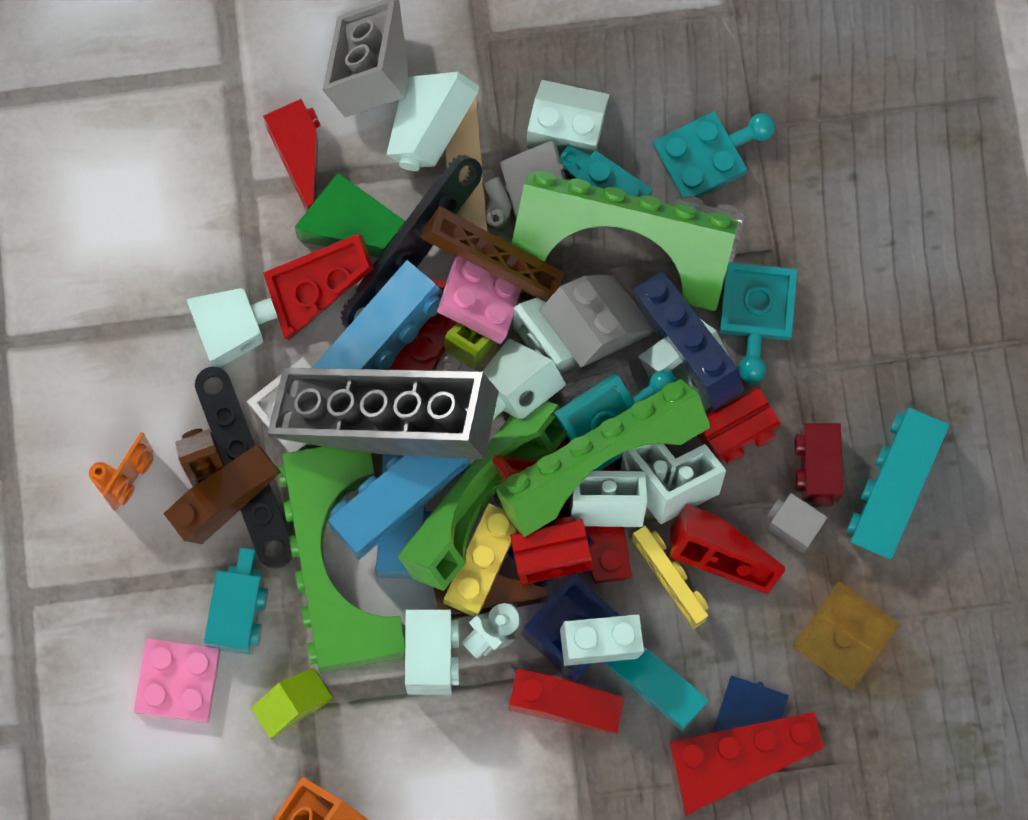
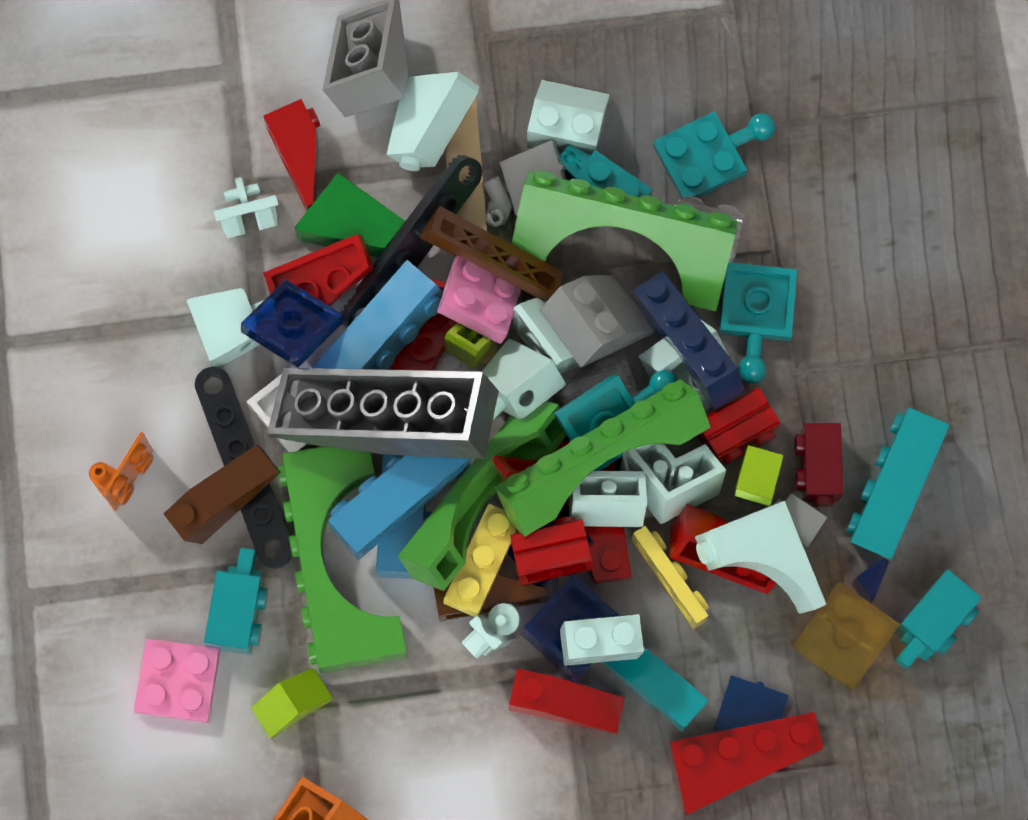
reddish brown slope [175,428,224,487] -> none
light aqua brick [405,610,459,695] -> none
none -> light aqua hips [214,177,278,238]
none -> clear blue plate [241,279,343,368]
none -> light aqua arch [695,501,827,614]
none -> lime slope [734,445,784,506]
none -> clear blue slope [852,558,889,606]
none -> teal hinge [894,569,982,670]

